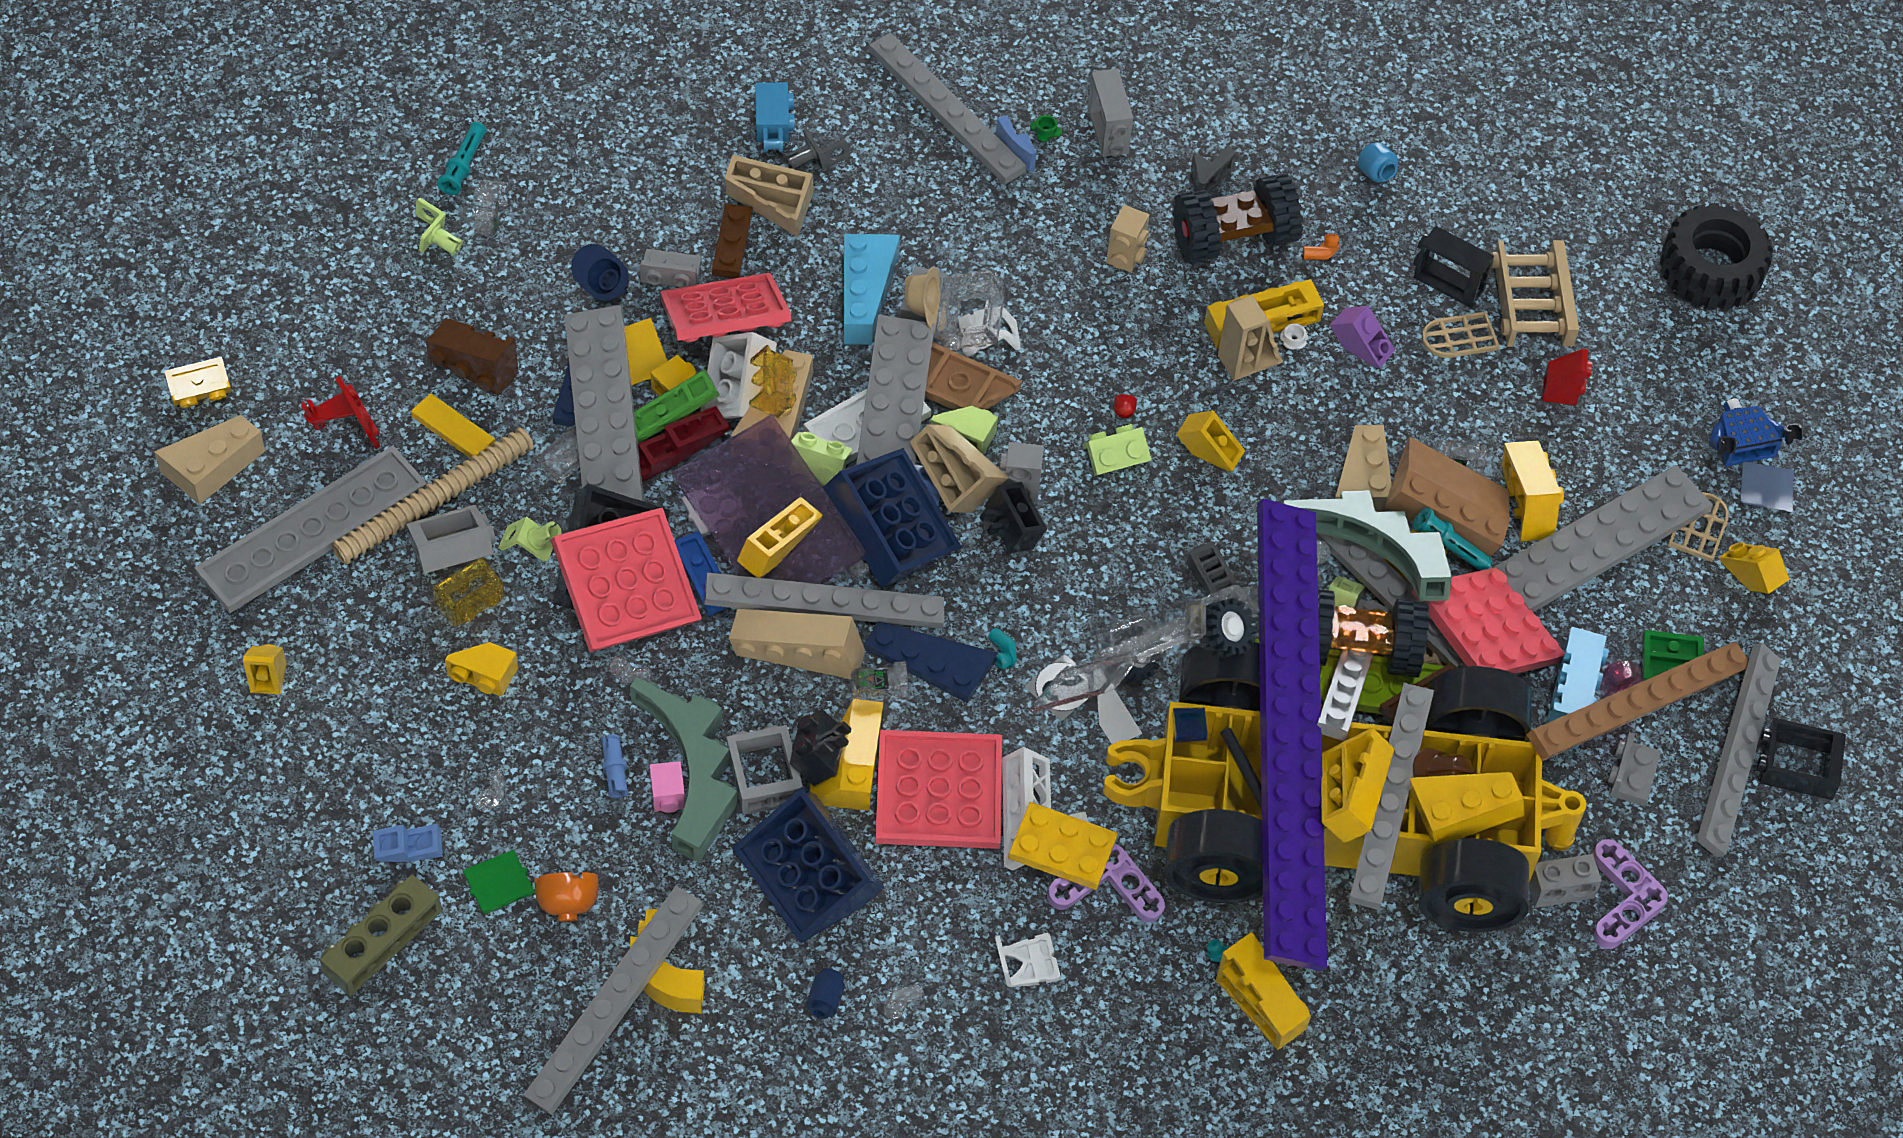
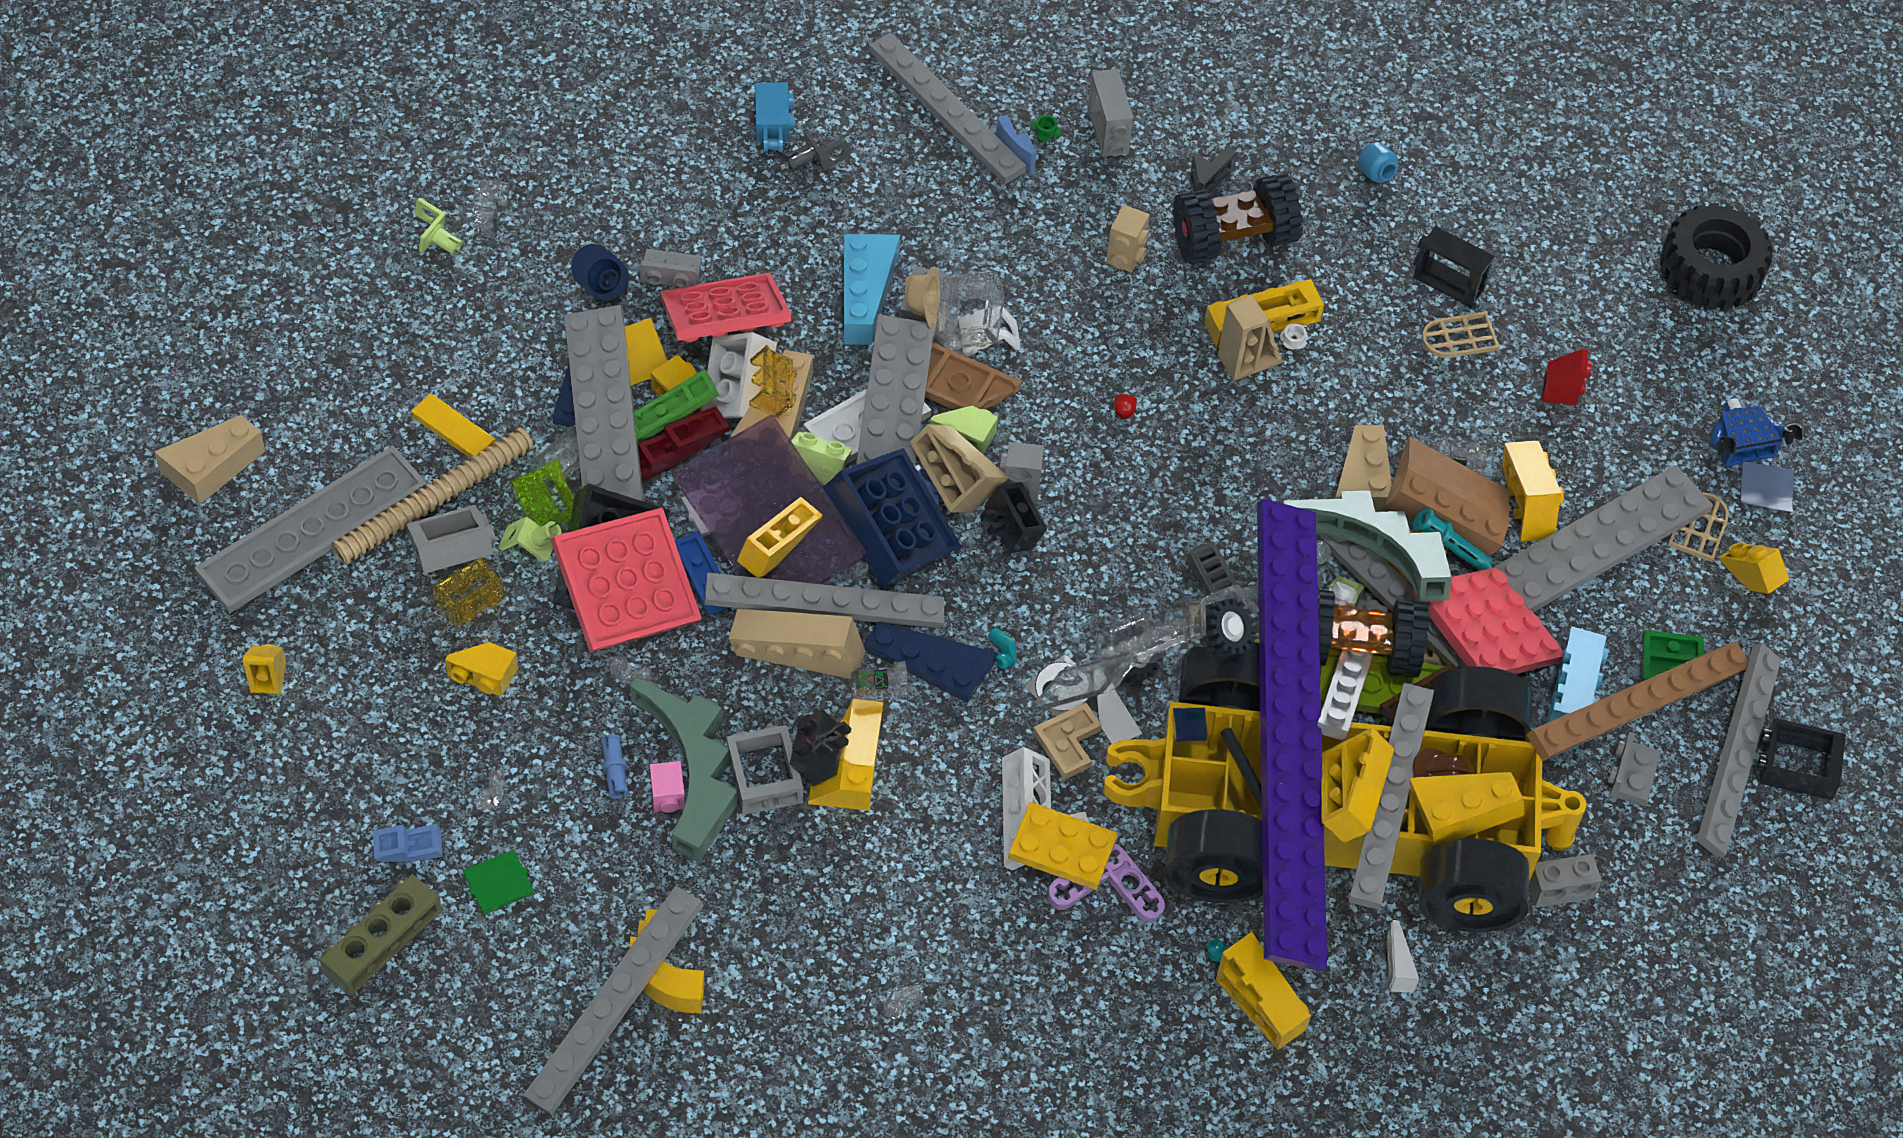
bracket [164,357,231,408] -> none
red plate [301,376,381,449] -> none
reddish brown wedge [426,318,519,396] -> none
teal pin [437,122,487,195] -> none
orange cylinder [534,872,599,922] -> none
reddish brown plate [712,204,753,278] -> none
tan wedge [725,155,814,237] -> none
dark blue slope [732,787,885,943] -> none
dark blue brick [806,968,845,1019] -> none
coral plate [875,730,1002,849] -> none
white piece [995,933,1061,987] -> none
yellowish green bracket [1082,424,1151,476] -> none
yellow slope [1176,410,1245,472] -> none
orange arm [1303,233,1340,260] -> none
medium lavender slope [1330,306,1395,368] -> none
tan fence [1491,240,1579,347] -> none
lavender beam [1593,839,1668,949] -> none
clear pink head [1602,660,1644,696] -> none
none -> clear neon green plate [510,460,574,528]
none -> tan plate [1033,702,1102,780]
none -> white plate [1328,581,1357,607]
none -> white slope [1386,920,1419,992]

